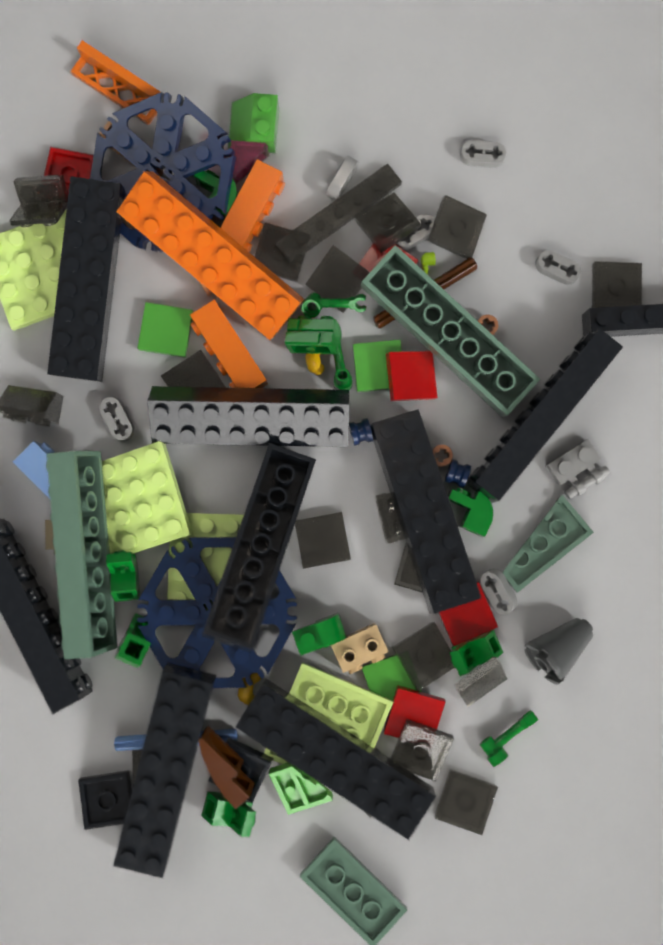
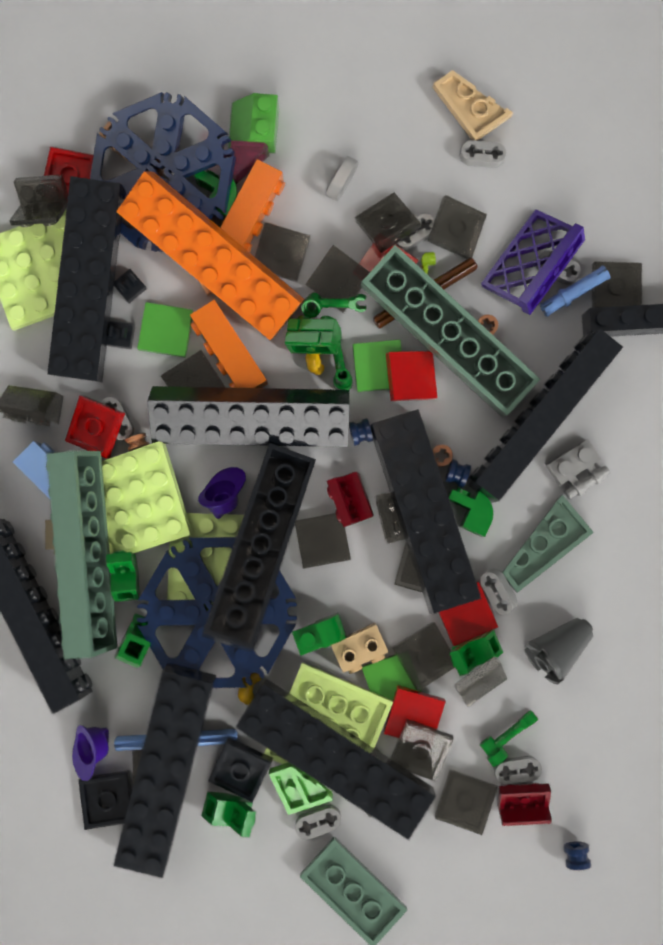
orange fence [70,40,161,125] -> none
reddish brown slope [198,726,255,809] -> none
clear smoke tile [275,164,402,265] -> none
none -> red tile [65,396,125,459]
none -> dark purple piece [72,725,109,781]
none -> black tile [106,321,135,350]
none -> black tile [114,269,147,304]
none -> nougat bush [125,433,150,452]
none -> dark purple piece [198,467,246,519]
none -> light grey beam [295,805,341,840]
none -> dark red bracket [327,471,374,527]
none -> tan wing [433,70,513,141]
none -> dark purple fence [481,209,585,315]
none -> light grey beam [493,756,542,785]
none -> dark red bracket [497,783,552,826]
none -> medium blue pin [539,265,611,317]
none -> dark blue wheel [564,841,591,871]

